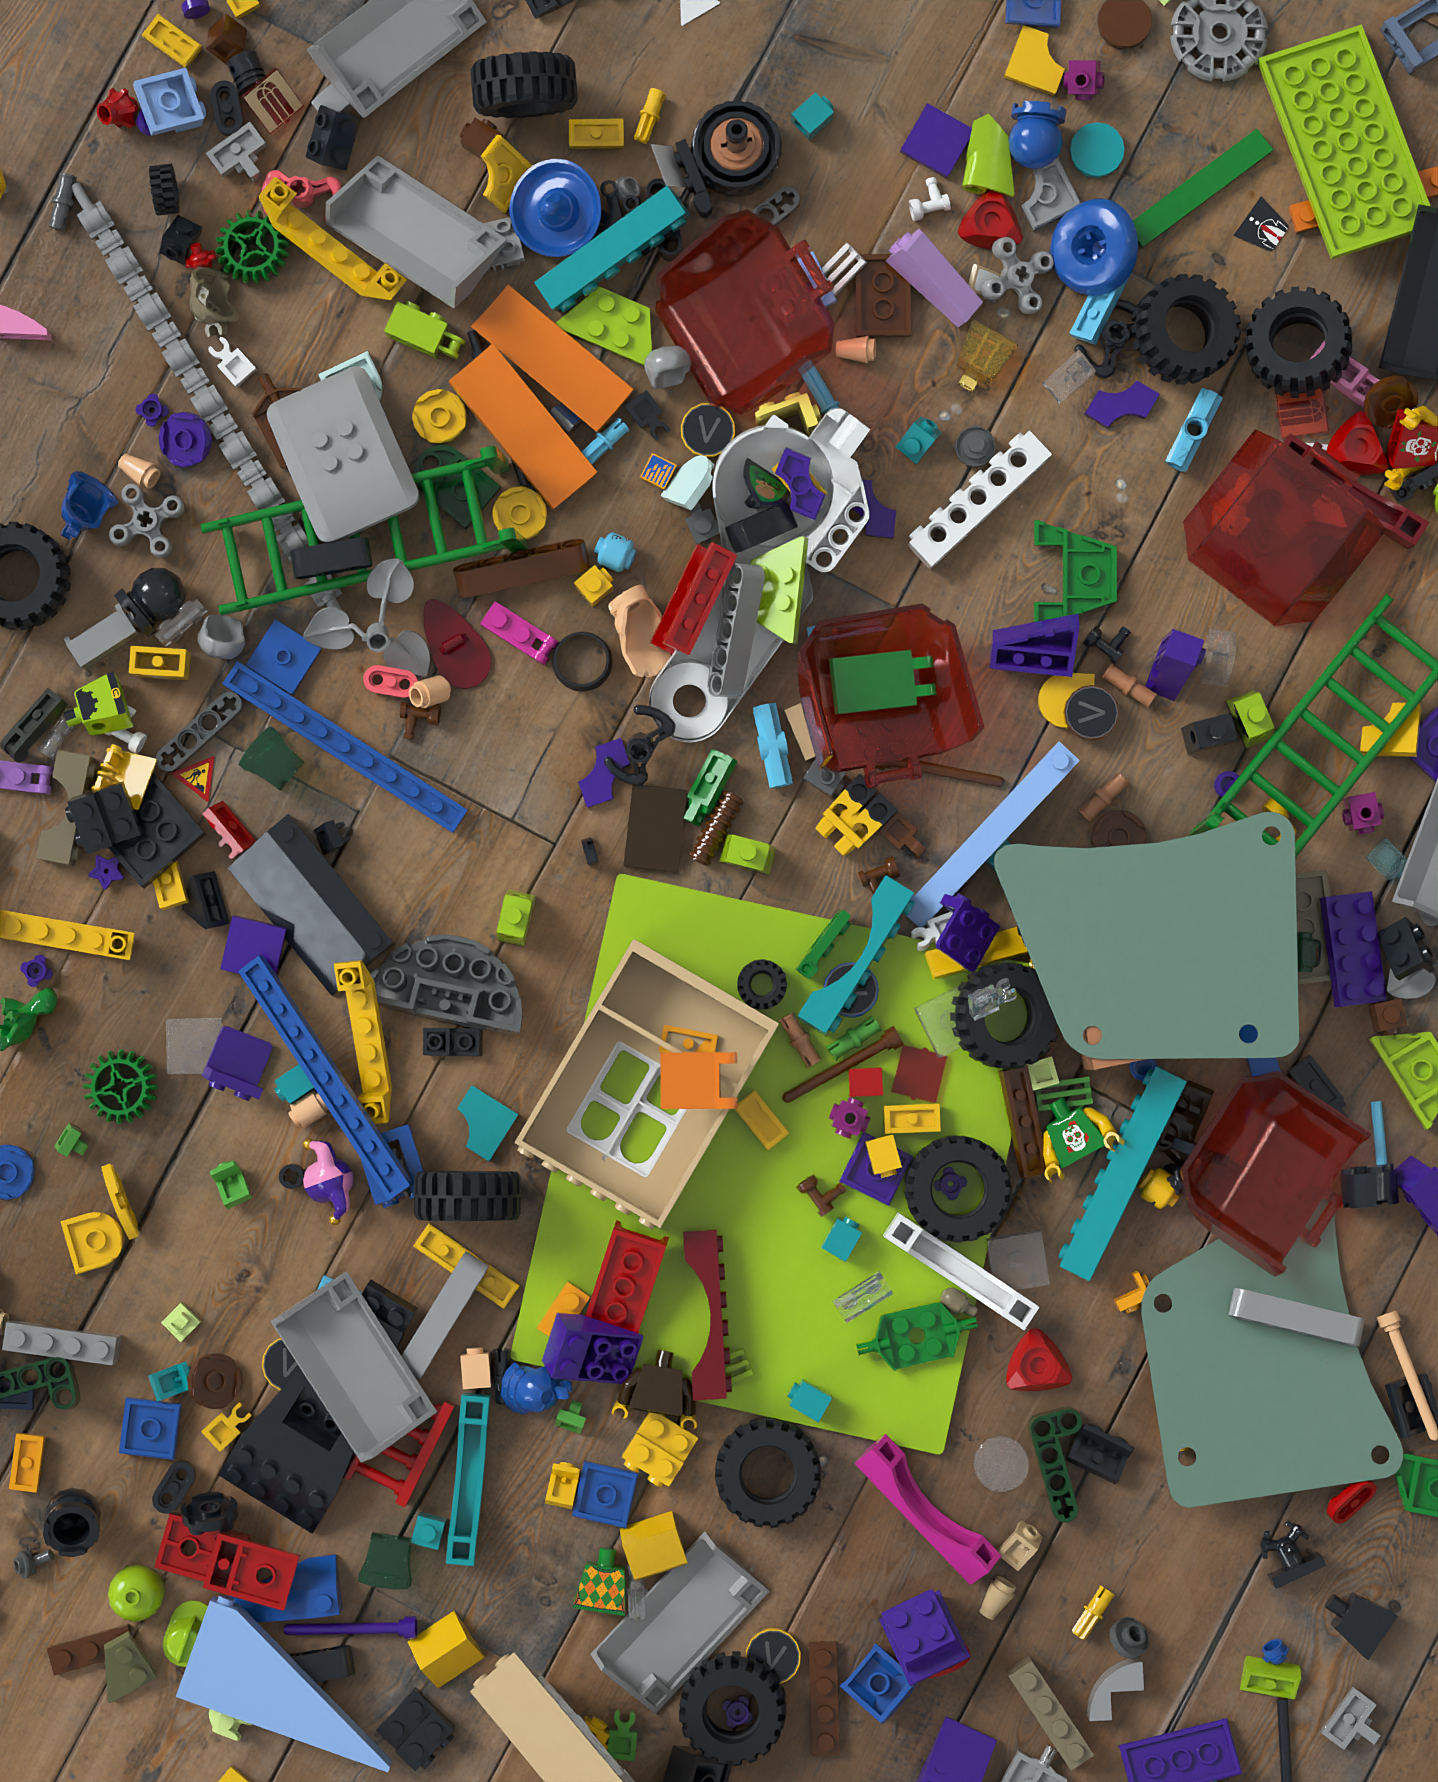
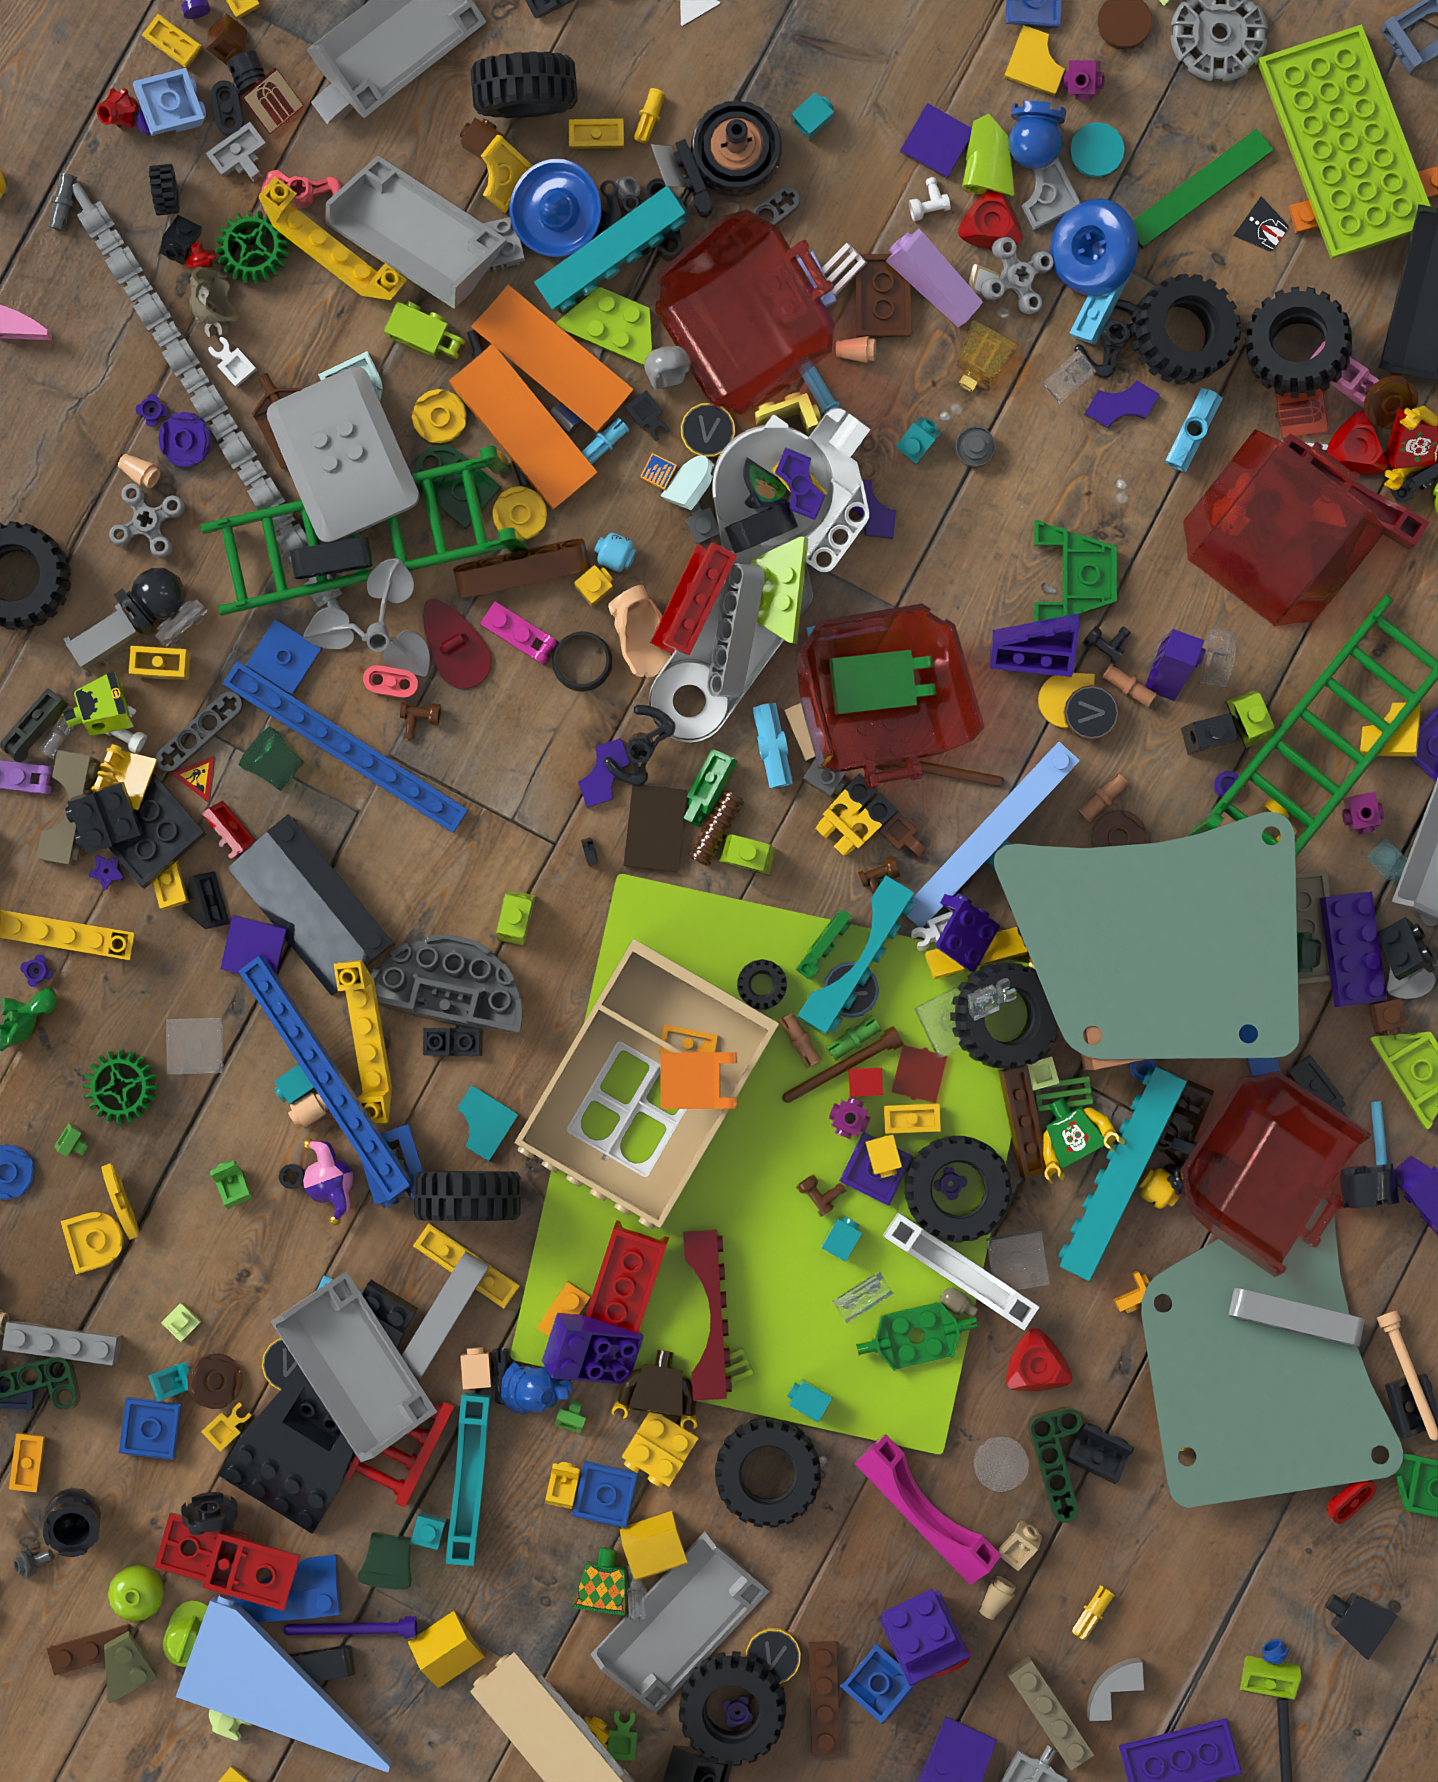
blue helmet [60,471,118,540] -> none
black plate [152,1460,196,1514] -> none
light grey hair [197,614,245,659] -> none
dark purple bracket [202,1026,272,1101] -> none
black bracket [306,105,361,170] -> none
black tile [314,820,350,855] -> none
black plate [376,1688,455,1771] -> none
light nougat brick [409,675,451,708] -> none
yellow plate [735,1090,789,1150] -> none
white brick [908,430,1052,570] -> none
dark grey plate [1110,1617,1149,1659] -> none
black piece [1260,1521,1327,1589] -> none
light grey hinge [1320,1686,1381,1750] -> none

